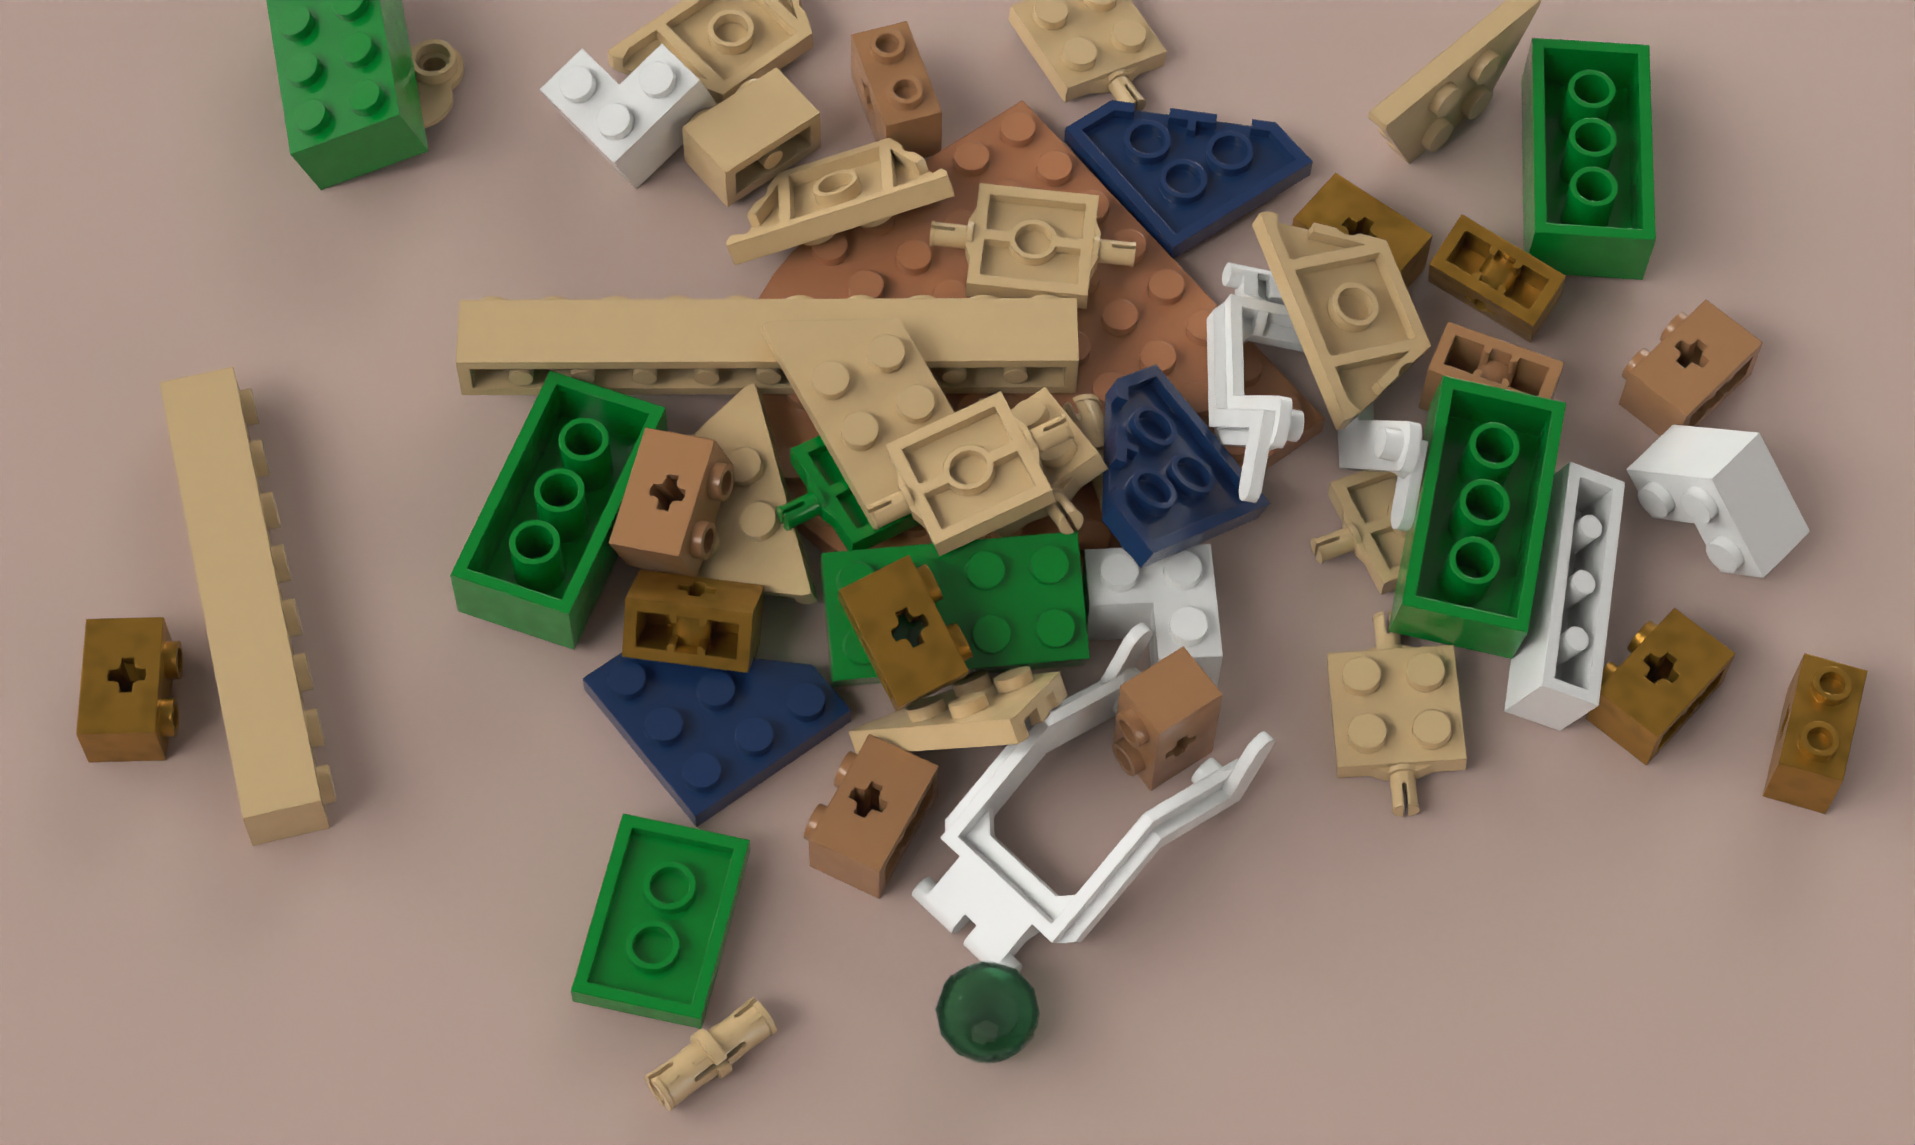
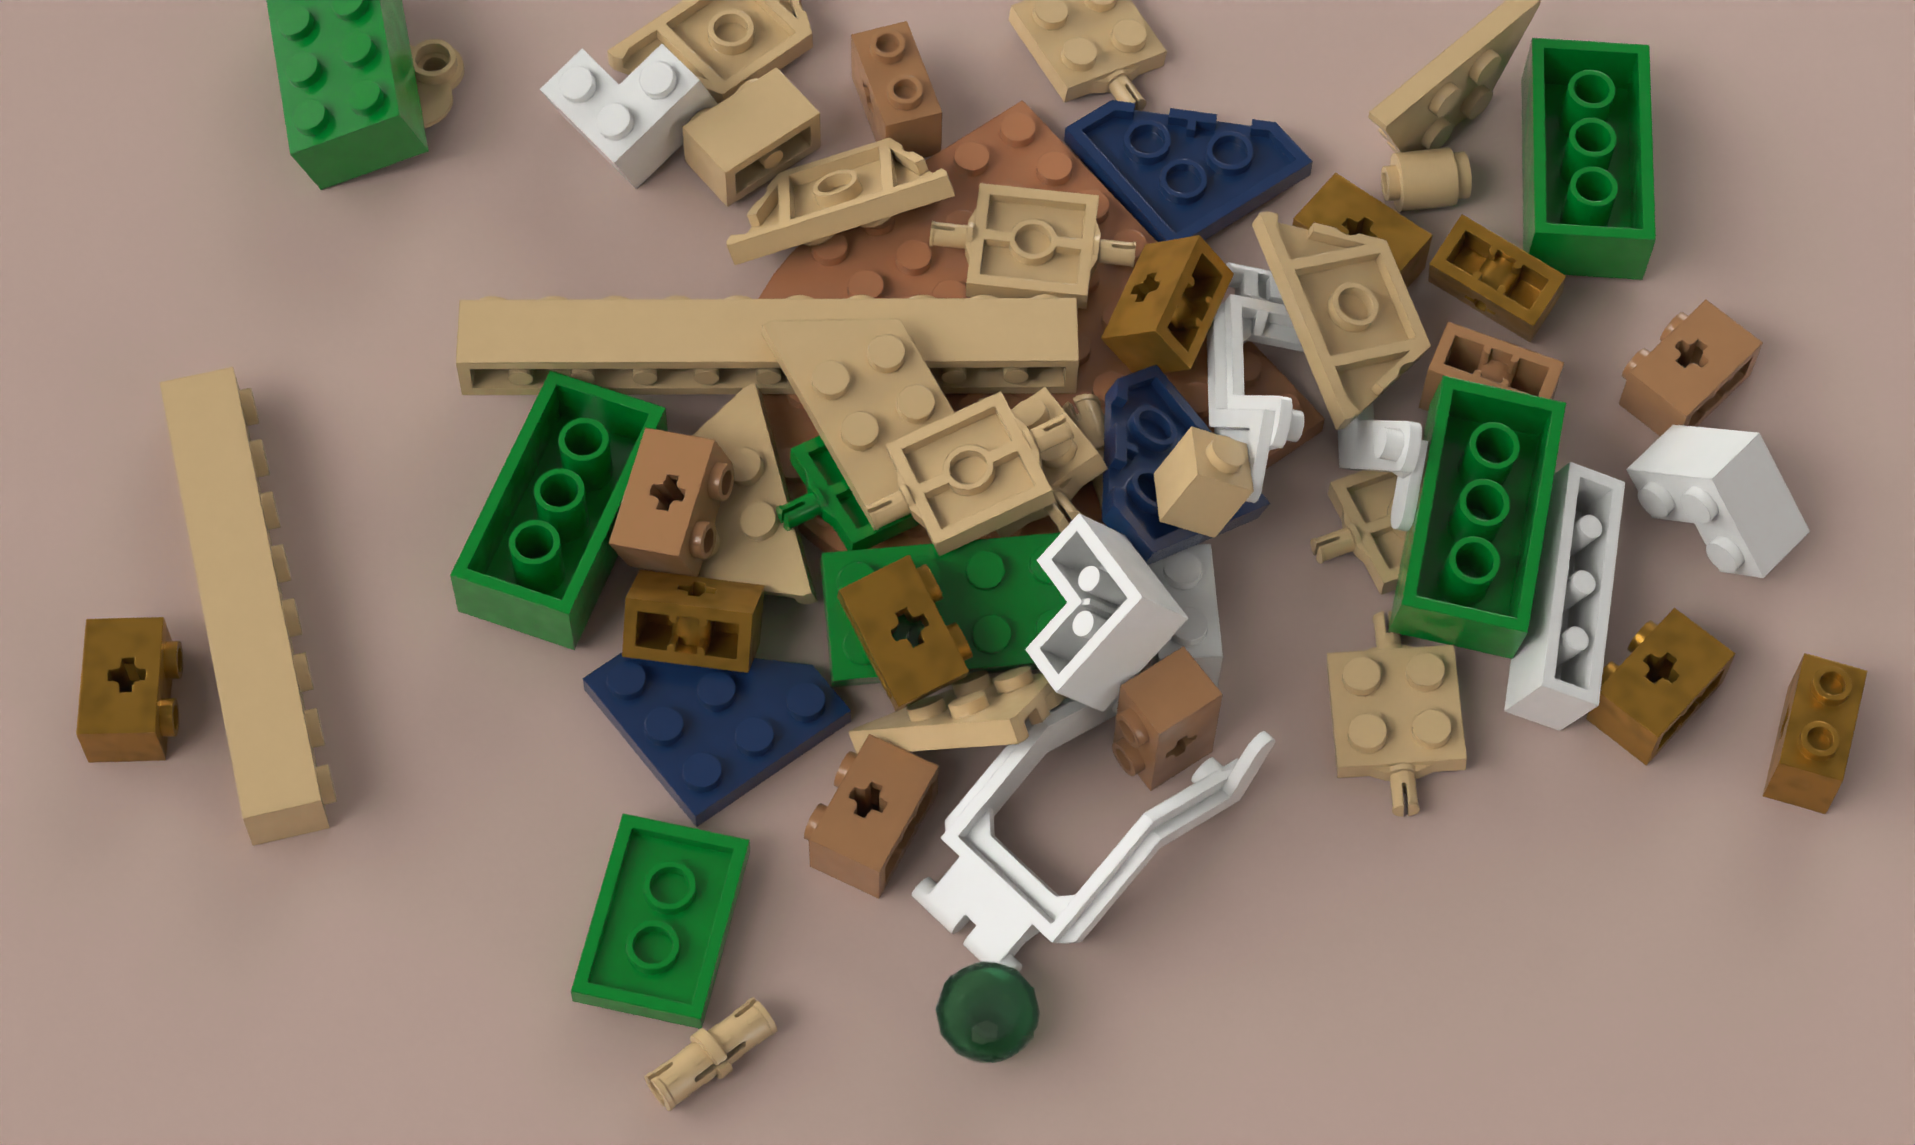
none -> white brick [1025,513,1189,712]
none -> pearl gold brick [1101,235,1234,373]
none -> tan brick [1154,426,1254,538]
none -> tan brick [1381,147,1472,212]

